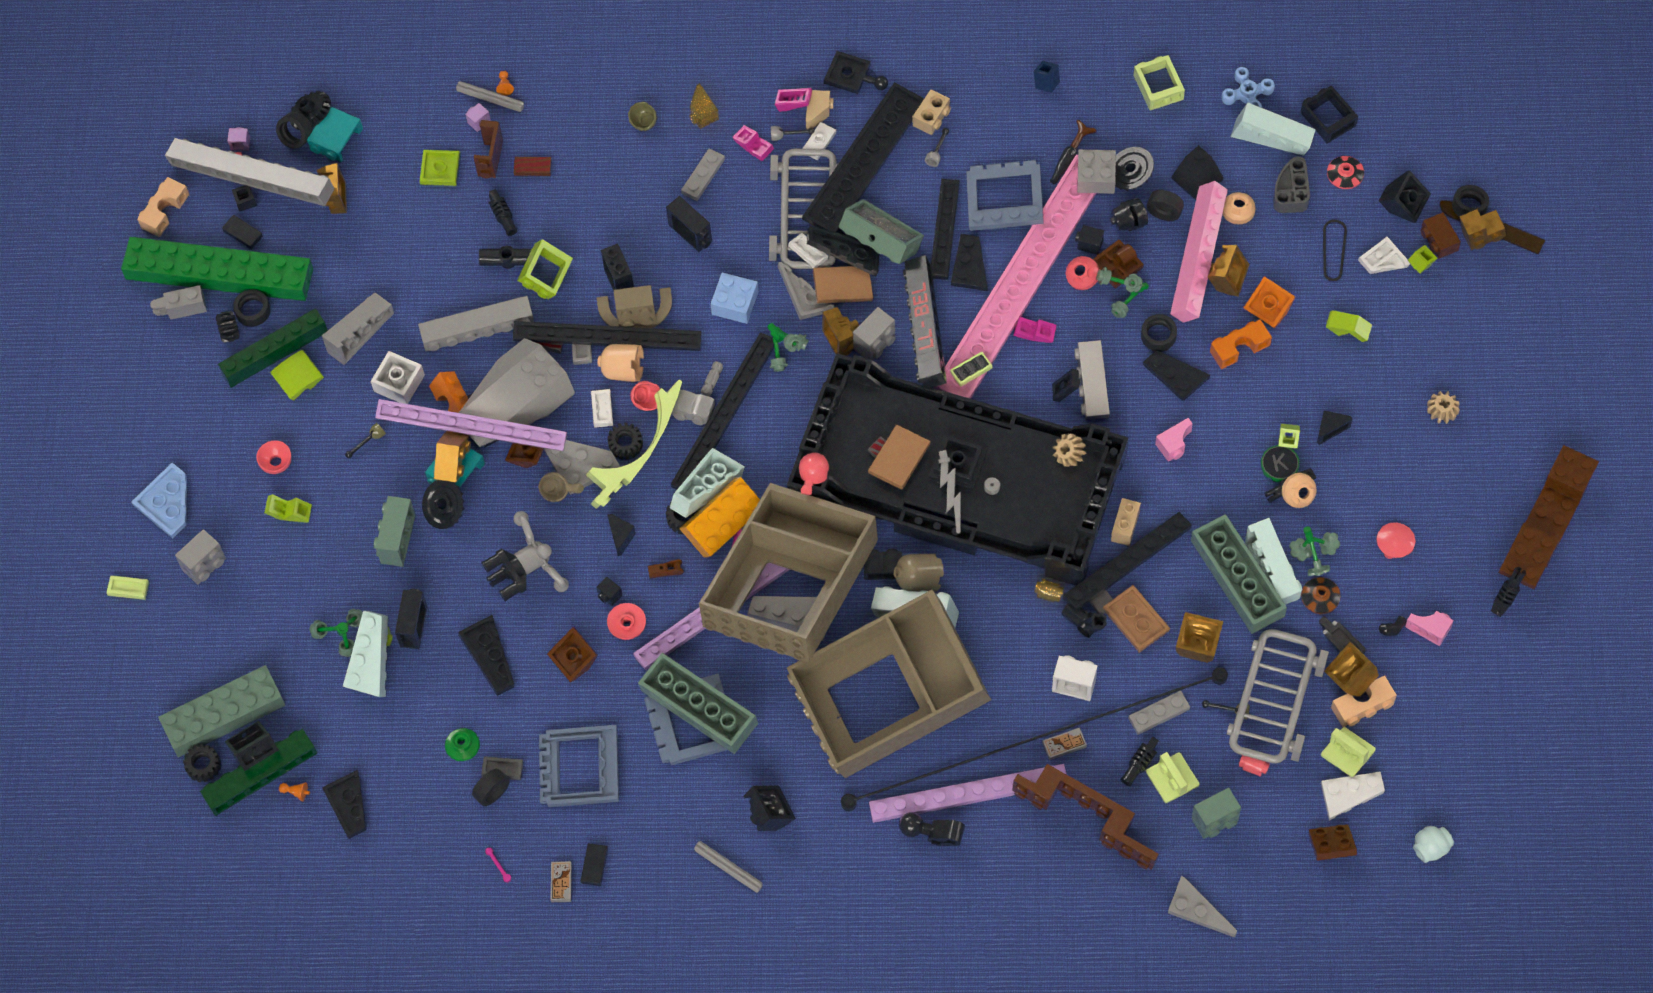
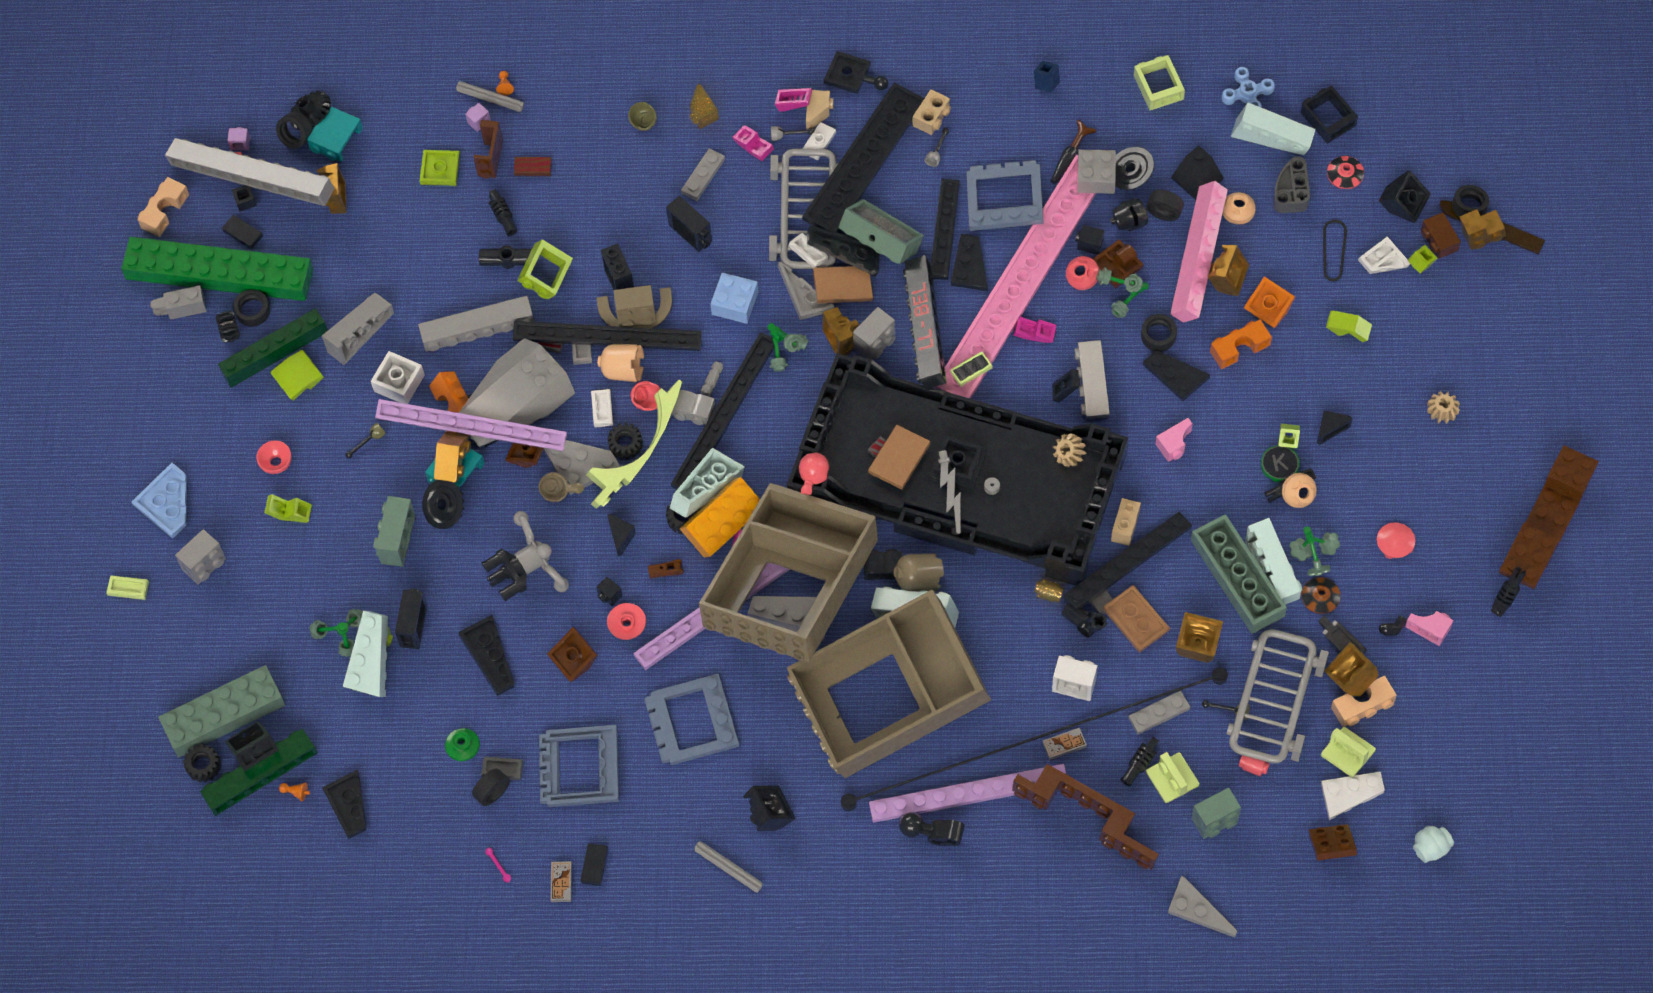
sand green brick [638,653,758,754] -> none

